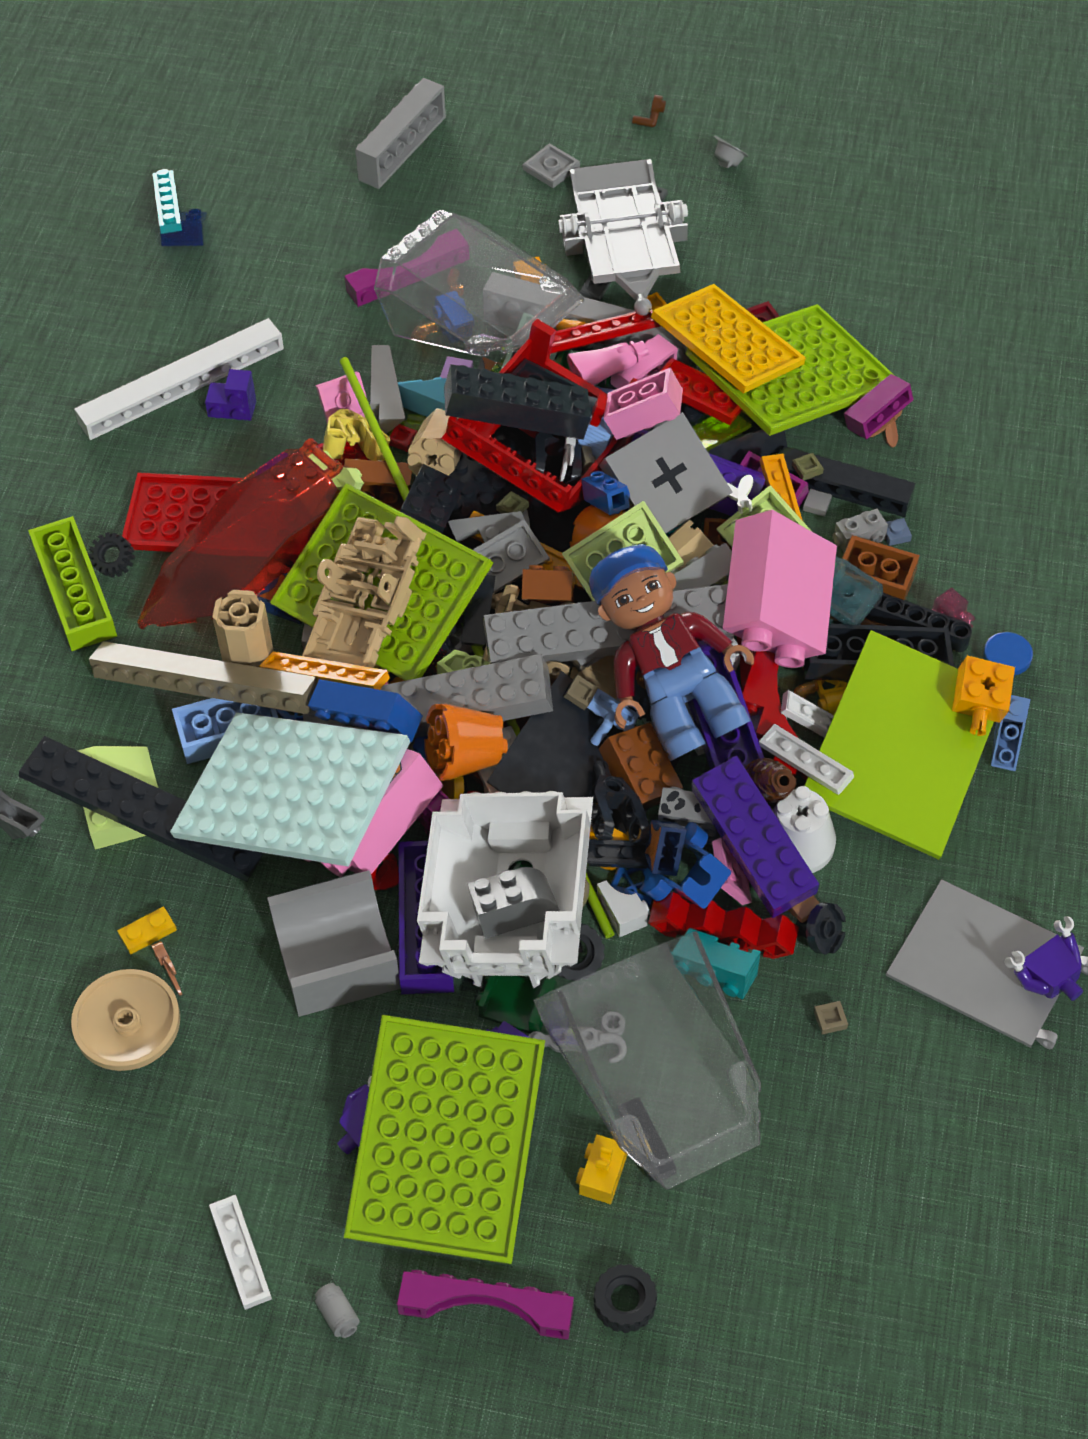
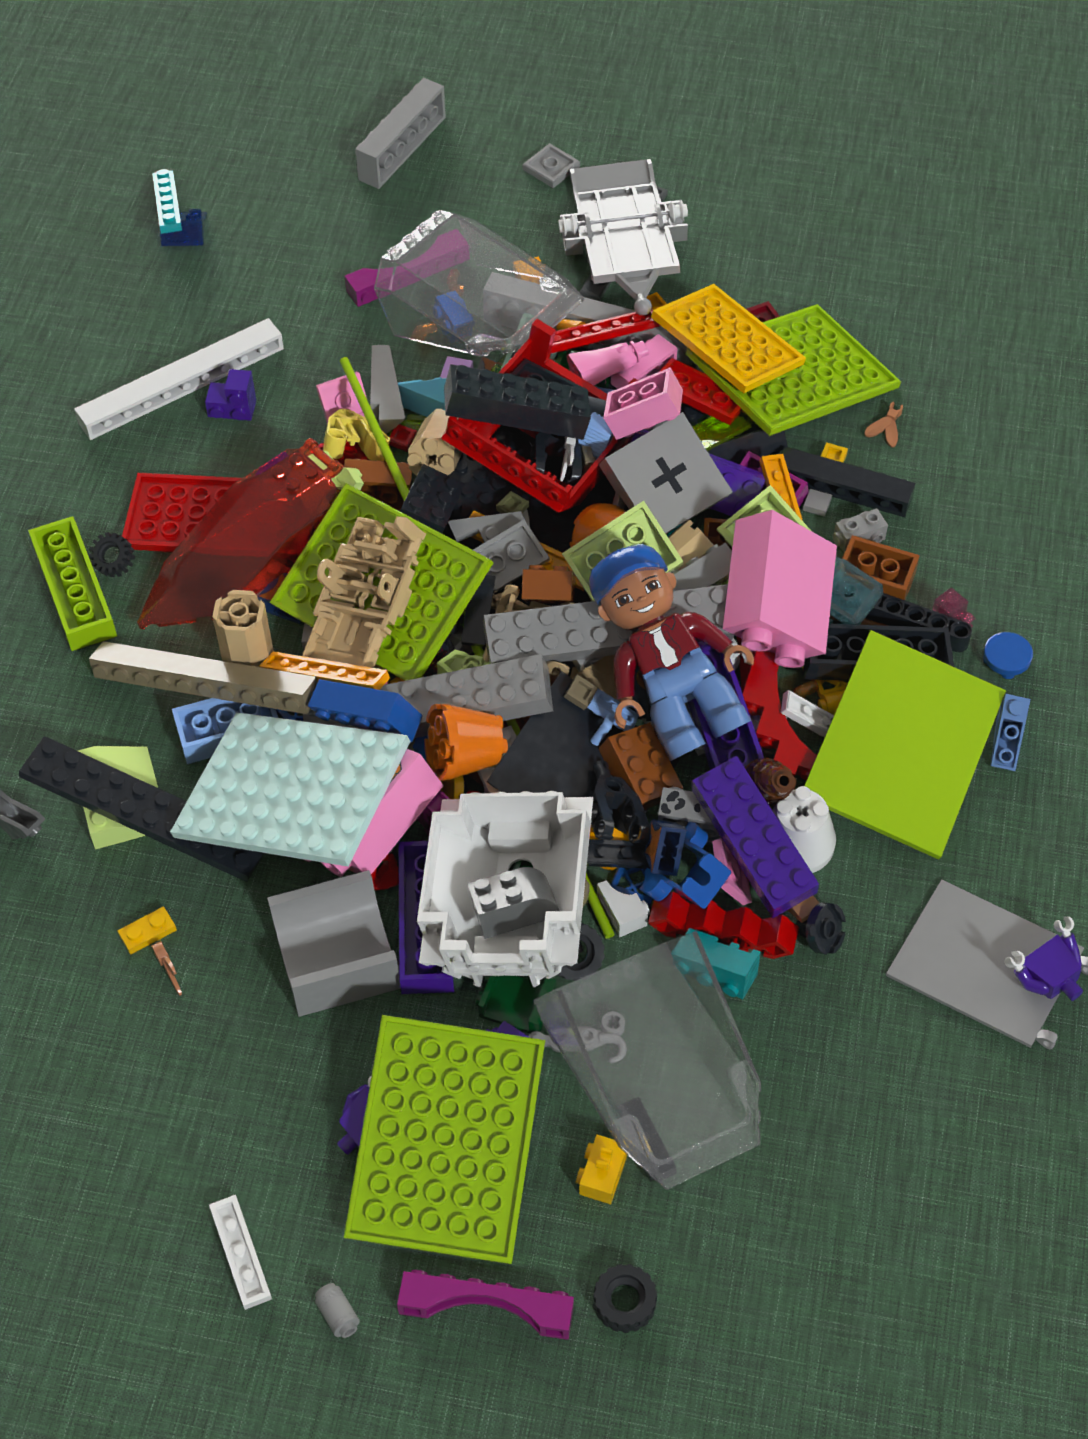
tan dish [71,969,180,1071] -> none
blue brick [581,471,630,515] -> none
red tile [589,393,608,427] -> none
reddish brown plate [632,94,666,128] -> none
light grey piece [714,135,748,168] -> none
white piece [727,475,753,514] -> none
white plate [759,724,854,795] -> none
olive tile [792,453,824,480] -> none
dark tan plate [814,1001,848,1034] -> none
magenta brick [844,374,914,440] -> none
sand blue plate [886,518,912,546] -> none
light orange brick [952,655,1015,736] -> none
none -> yellow plate [821,442,848,463]

